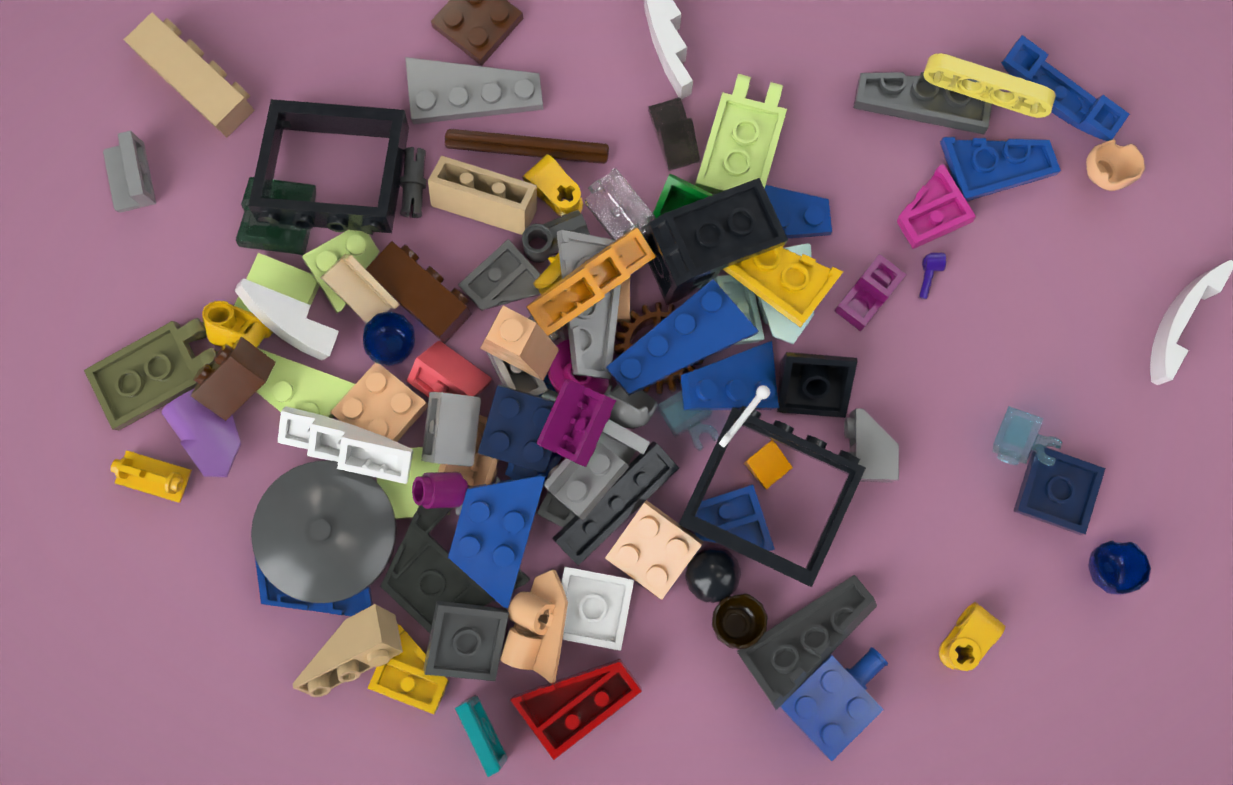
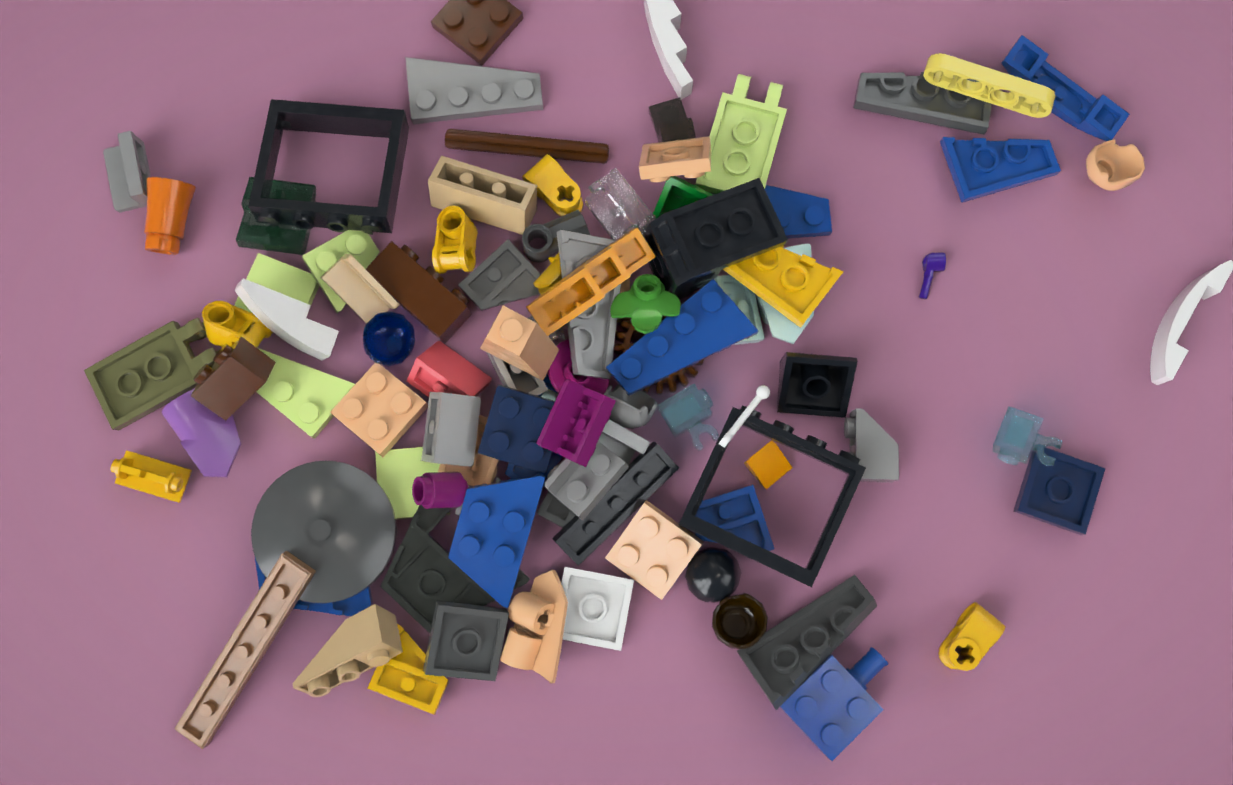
tan brick [123,12,255,138] -> none
white slope [278,406,413,484] -> none
dark grey pin [400,147,427,218] -> none
teal tile [455,695,508,777] -> none
red wedge [510,659,642,760] -> none
blue wing [681,341,779,410] -> none
magenta slope [834,254,907,332] -> none
dark pink wing [897,164,976,249] -> none
clear blue hair [1088,540,1151,595] -> none
none -> orange plant [144,177,196,255]
none -> tile [174,551,316,749]
none -> yellow piece [432,205,478,274]
none -> bright green plate [610,274,681,334]
none -> light nougat plate [639,136,711,182]

